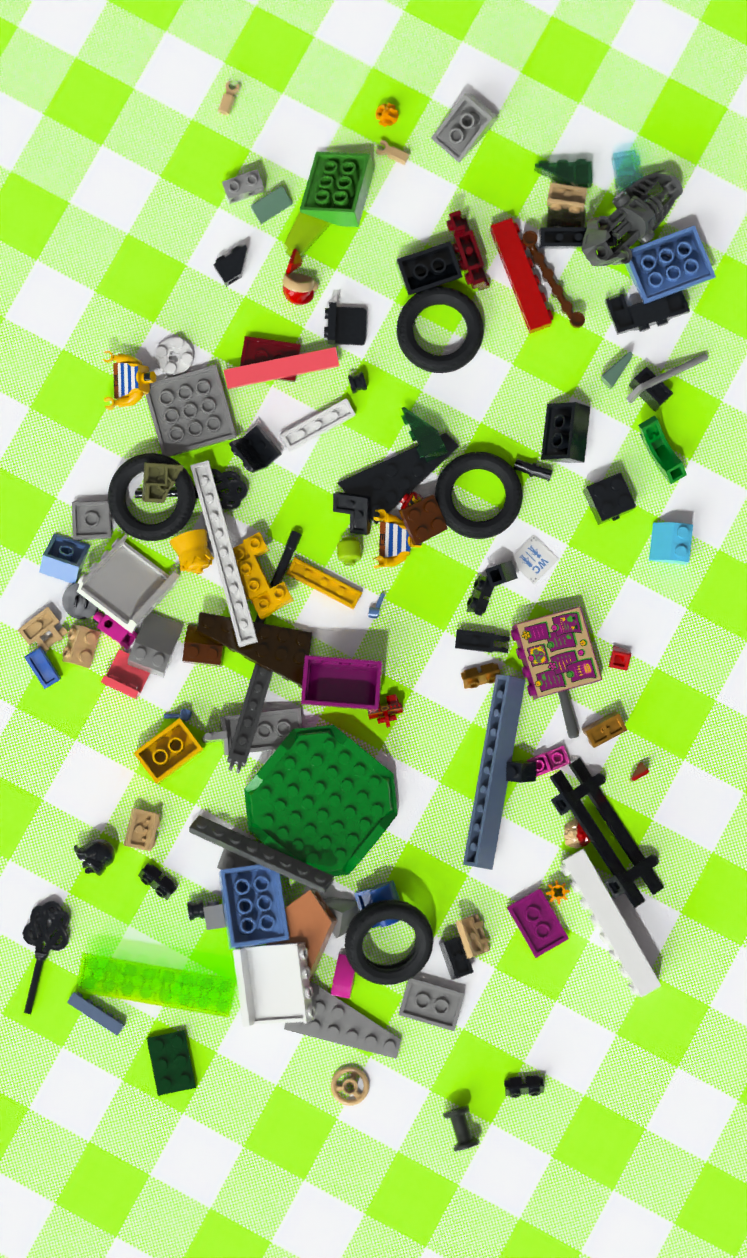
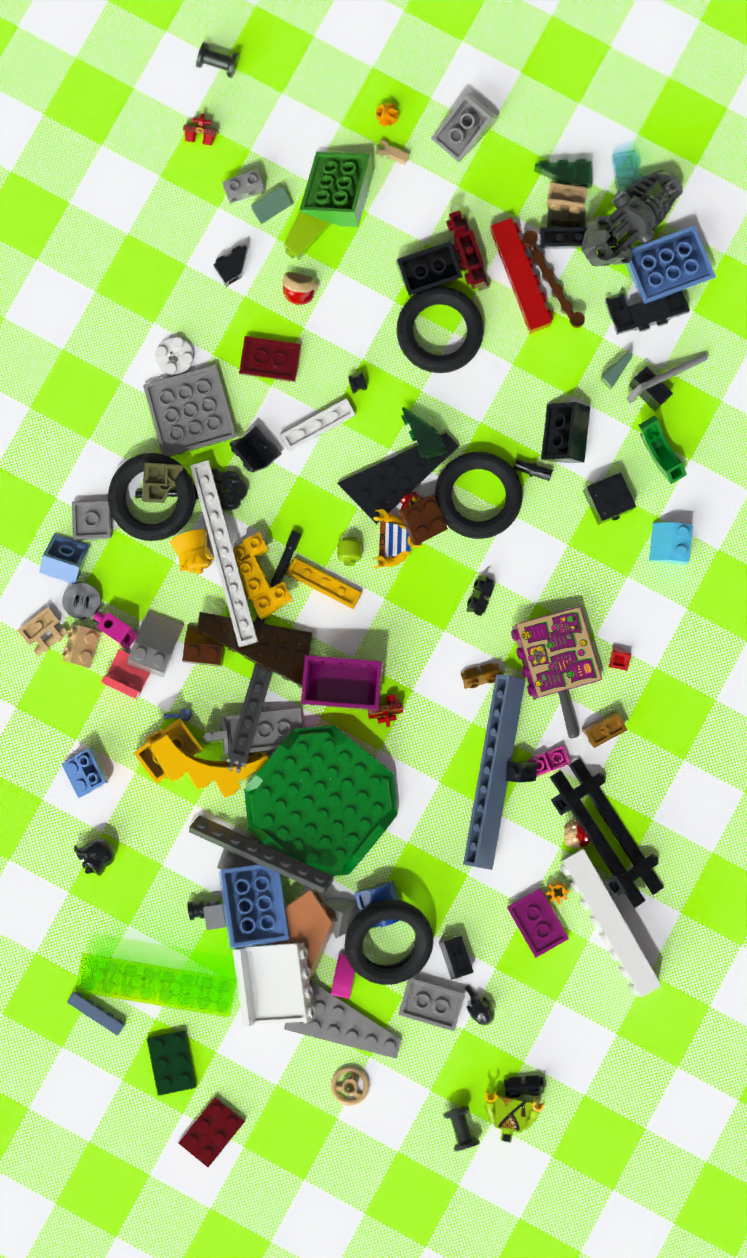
black piece [22,901,70,1014] -> none
blue tile [24,646,62,689] -> none
white panel [77,534,180,633] -> none
torso [103,351,157,410] -> none
tan bracket [123,808,160,852] -> none
black hinge [138,863,177,900] -> none
tan bar [217,81,240,116] -> none
coral tile [224,347,339,389] -> none
red slope [286,249,303,275] -> none
black bracket [324,302,367,346] -> none
black plate [333,492,371,535] -> none
medium blue hand [368,593,385,619] -> none
black hinge [455,629,510,654] -> none
tan plate [455,914,490,959] -> none
black brick [485,560,518,587] -> none
white sticker [508,534,559,585] -> none
red slope [630,762,649,782] -> none
none -> medium blue brick [61,747,109,798]
none -> yellow arch [145,728,269,798]
none -> dark red plate [178,1097,245,1168]
none -> red hips [183,113,219,146]
none -> pearl dark grey piece [196,42,240,78]
none -> black piece [465,986,495,1026]
none -> lime torso [485,1089,545,1143]

